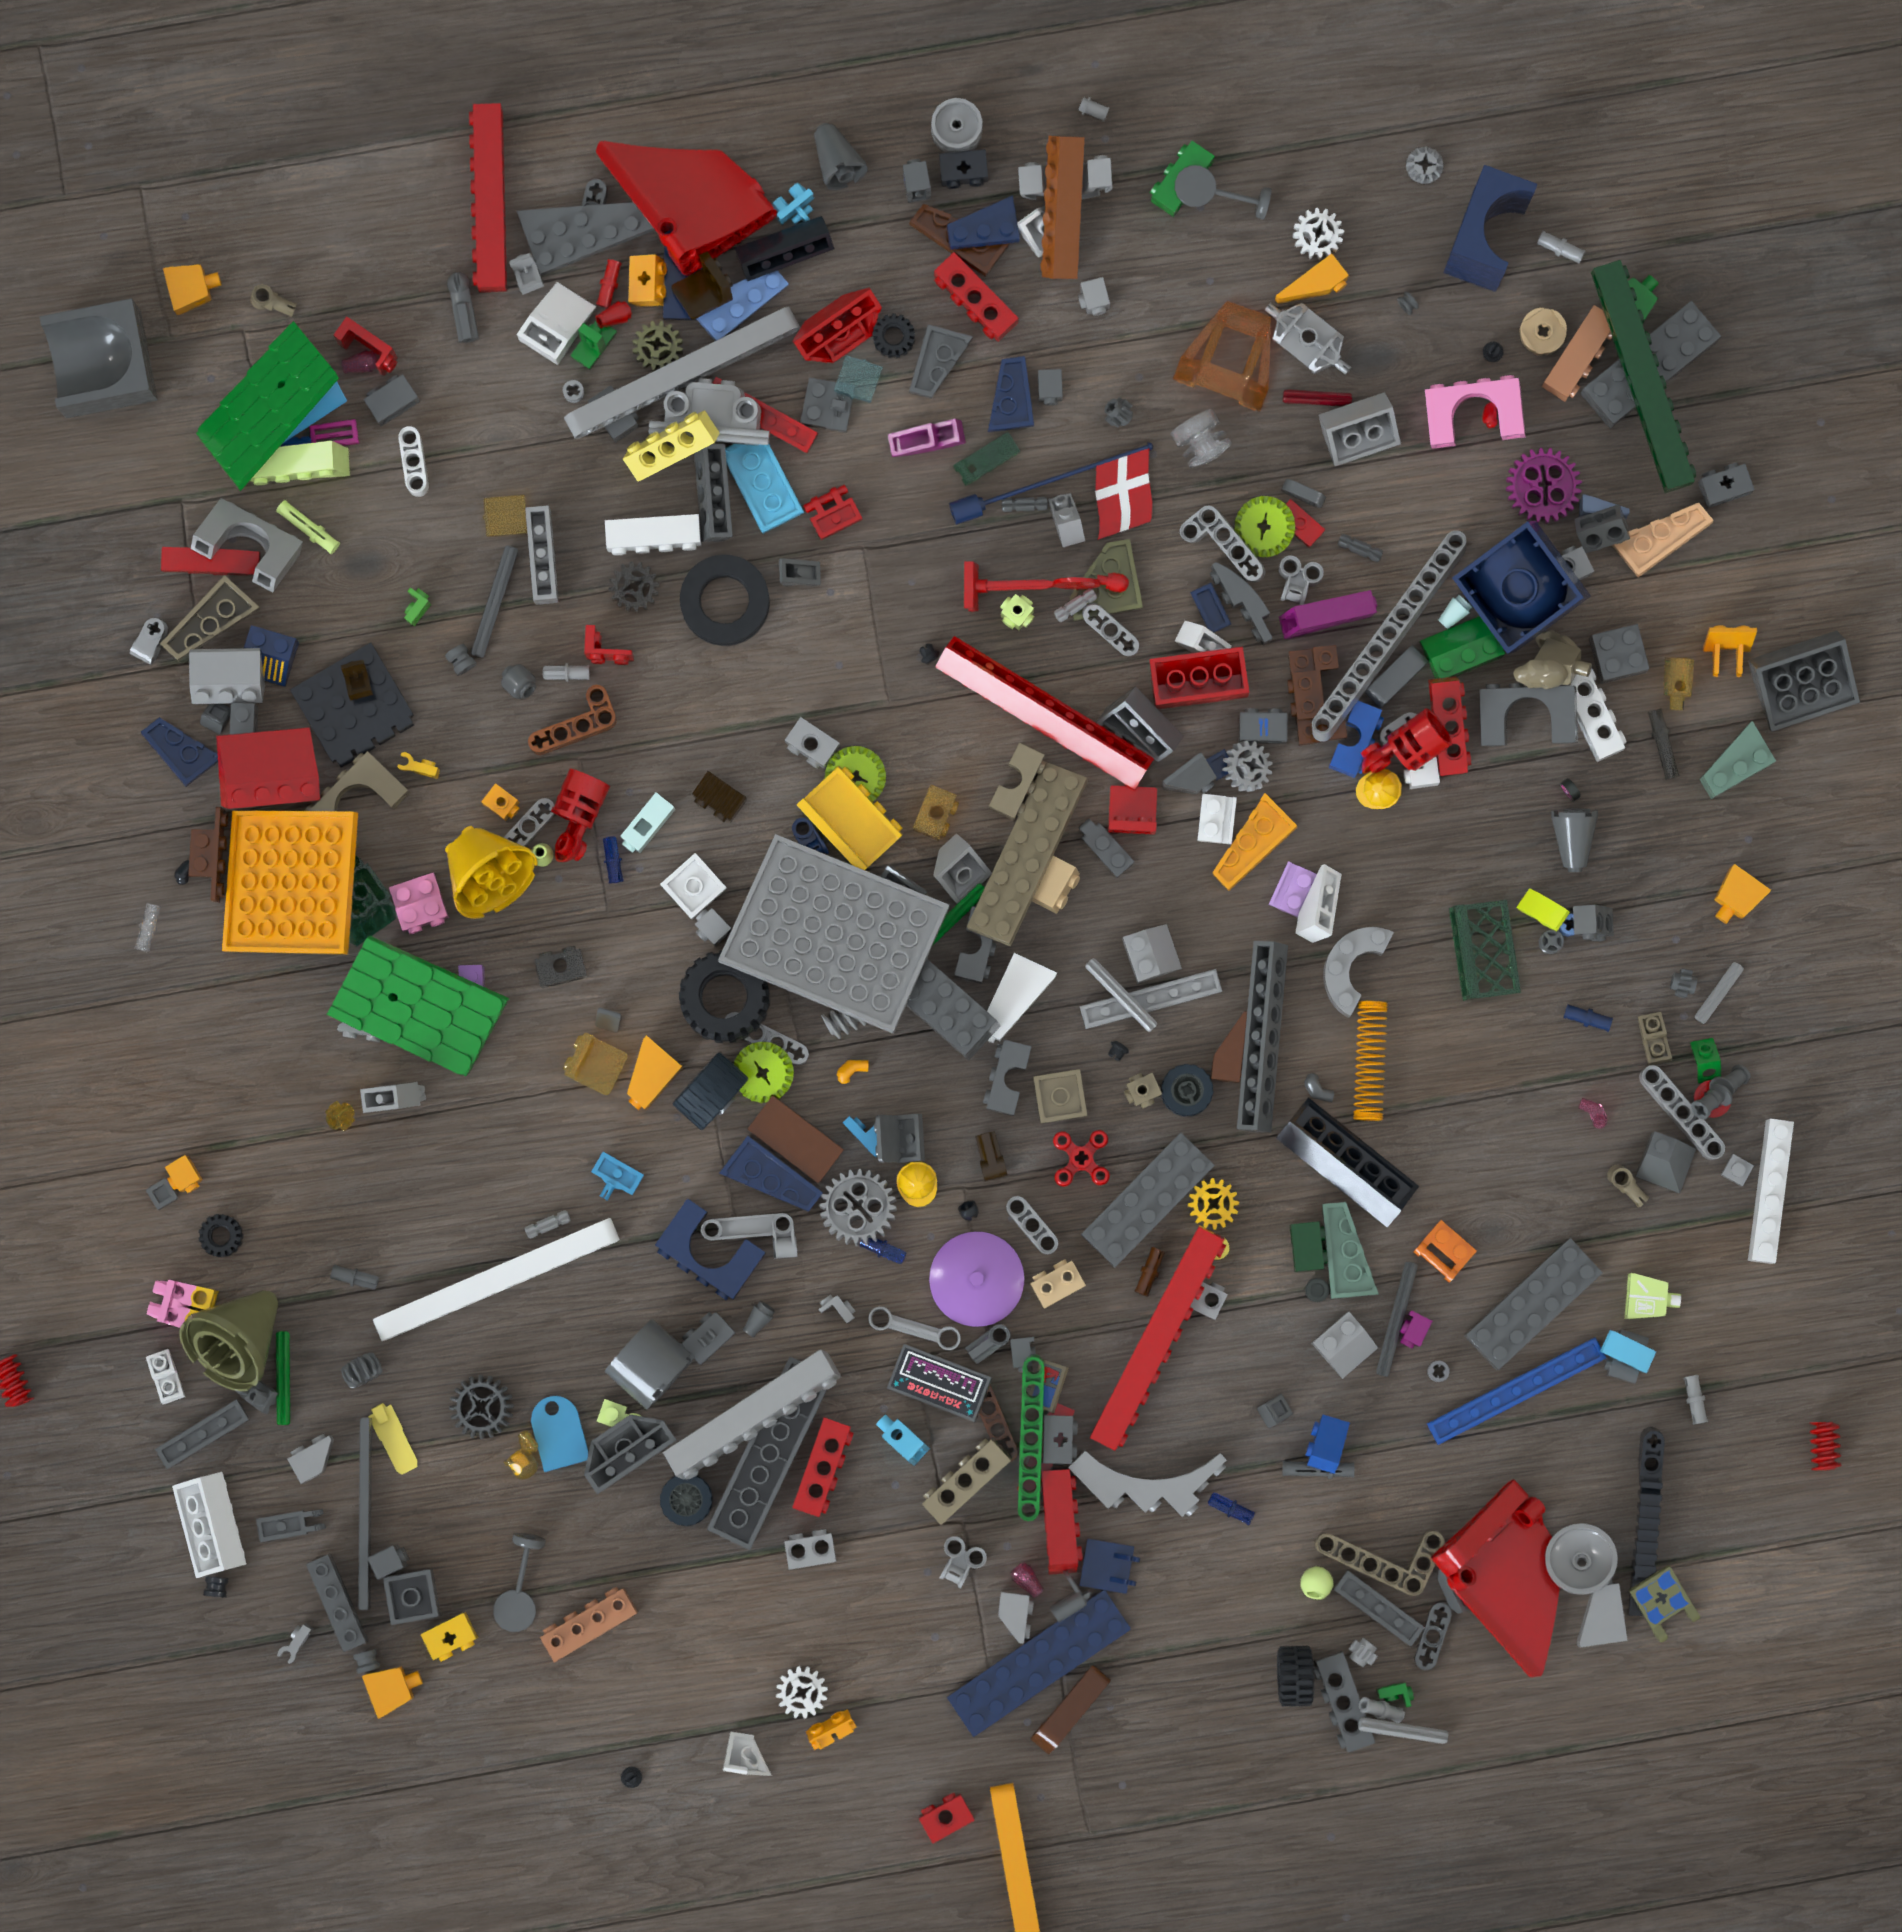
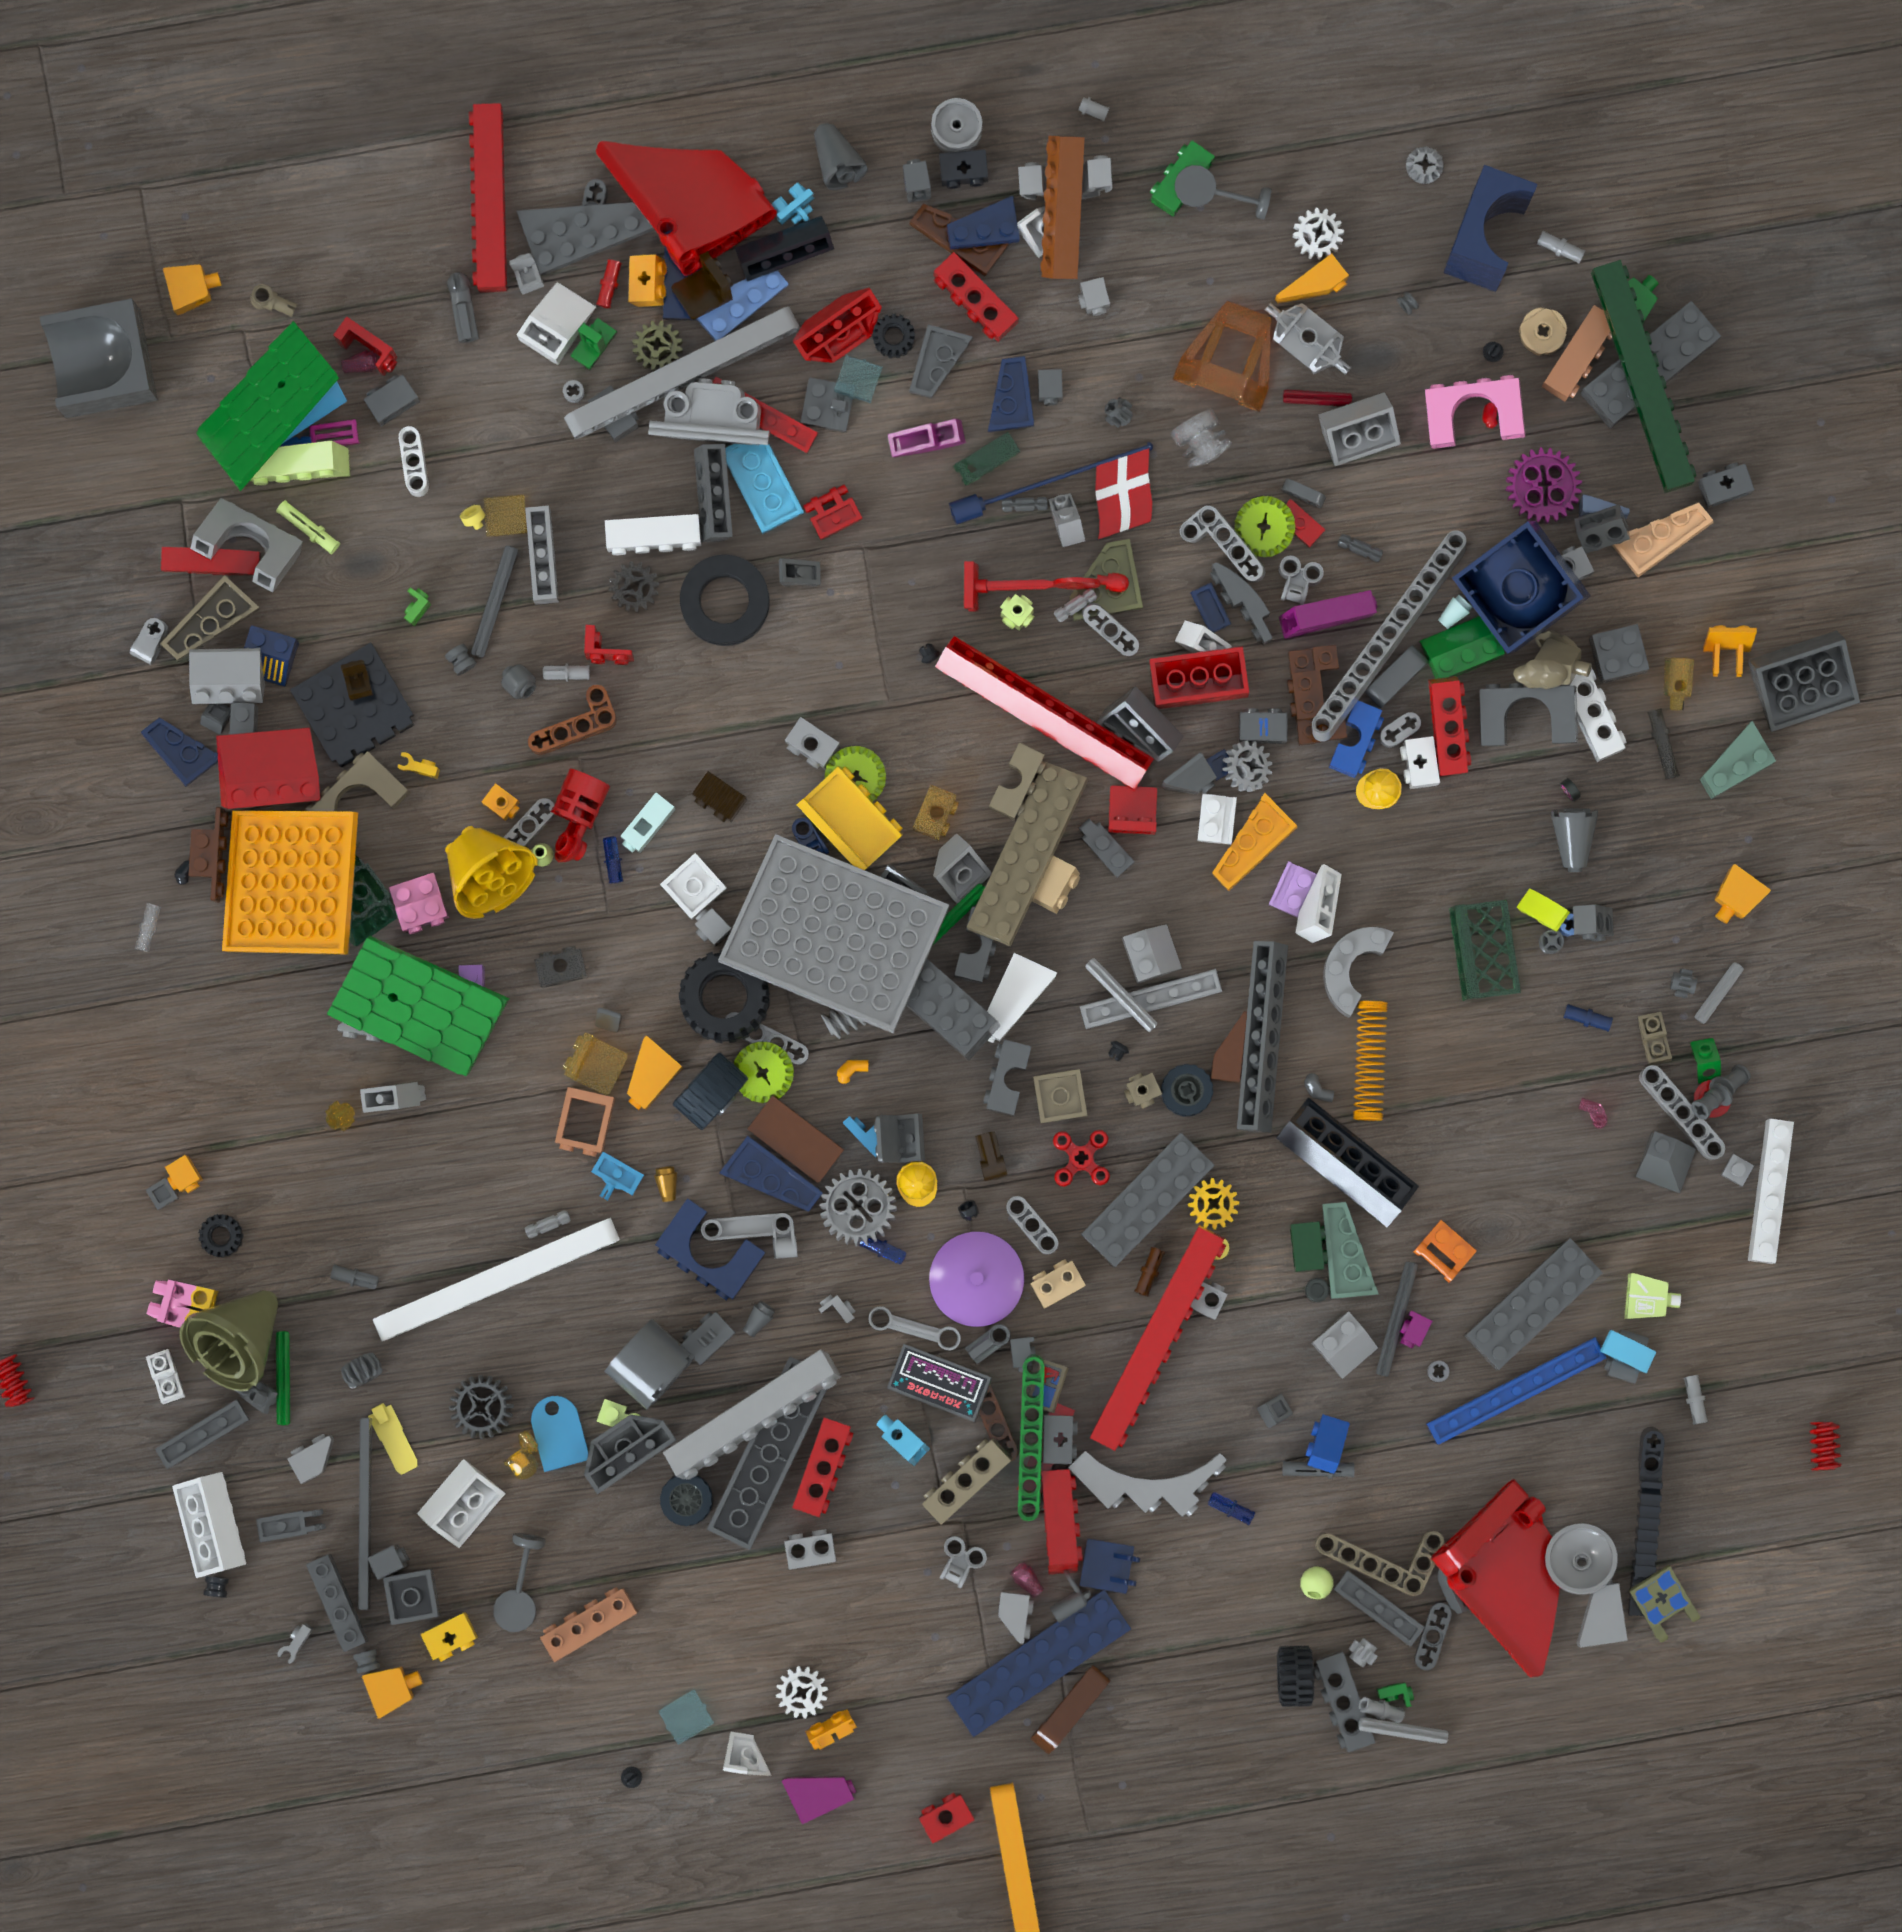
red cone [595,301,632,328] -> none
light yellow brick [623,410,720,482] -> none
red cylinder [1361,708,1452,774] -> none
dark tan pin [1607,1164,1649,1207] -> none
none -> white slope [417,1459,506,1548]
none -> light yellow tile [460,505,485,530]
none -> nougat window [555,1087,615,1157]
none -> pearl gold cone [654,1166,677,1202]
none -> clear light blue piece [658,1689,714,1745]
none -> magenta slope [782,1776,856,1824]

